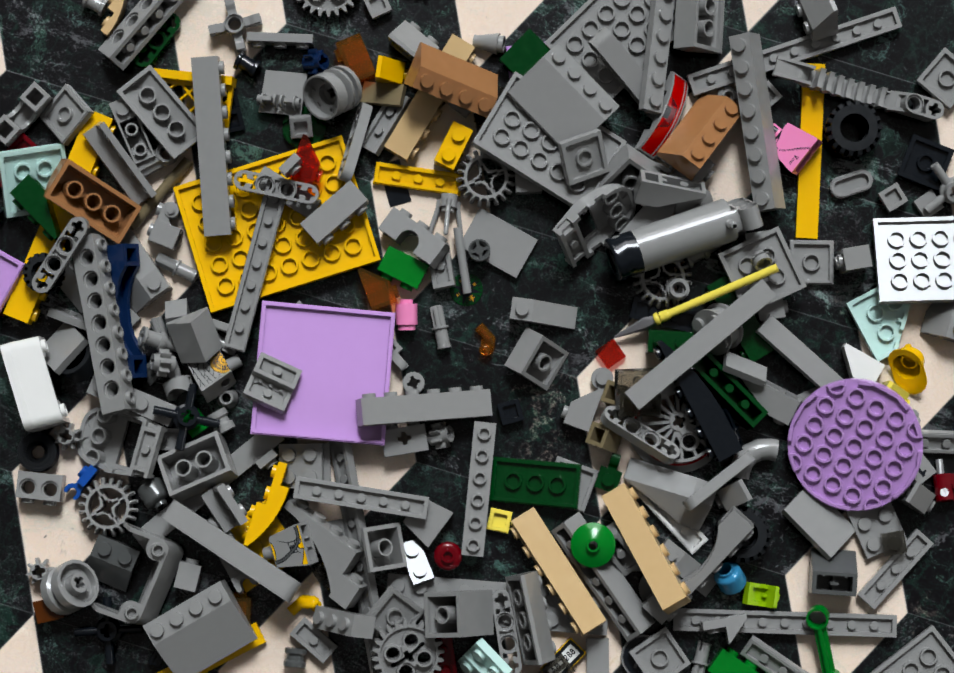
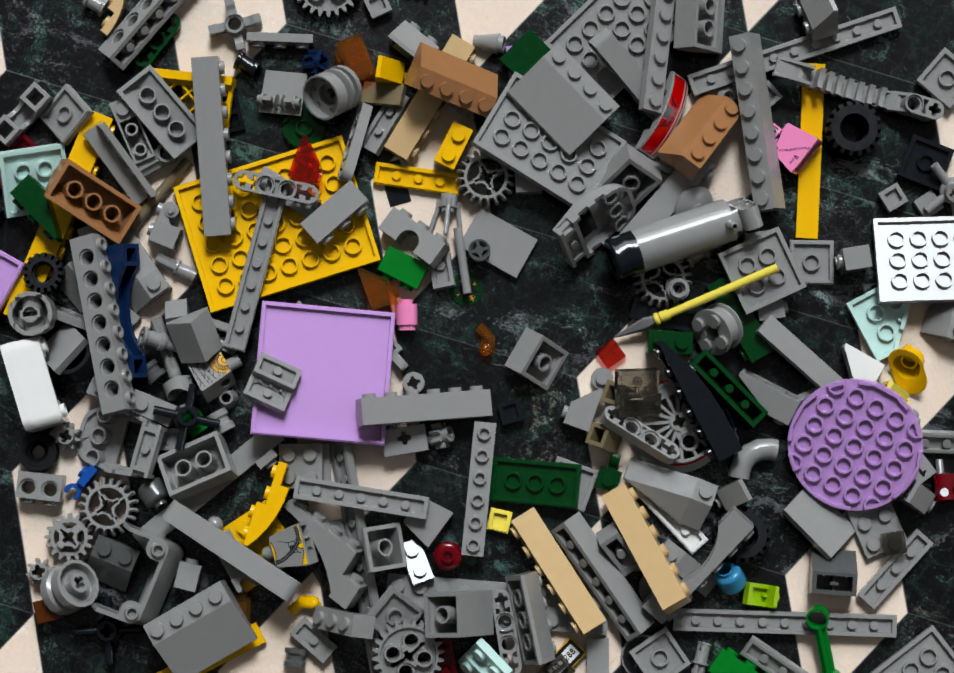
light grey beam [32,216,90,293] -> none
light grey gear [150,348,176,377] -> none
light grey bracket [201,483,248,532] -> none
light grey plate [279,152,303,178] -> none
light grey tile [289,114,313,139] -> none
light grey axle [430,305,451,350] -> none
light grey slope [509,297,578,330] -> none
light grey plate [557,129,609,186] -> none
green dish [571,522,616,568] -> none
light grey tile [624,279,777,410] -> none
light grey slope [633,169,706,207] -> none
light grey beam [682,451,755,512] -> none
light grey slope [700,613,747,644] -> none
light grey tile [722,351,767,387] -> none
light grey plate [750,250,772,271] -> none
light grey tile [829,169,873,199] -> none
none -> light grey brick [8,291,57,336]
none -> light grey gear [45,513,95,561]

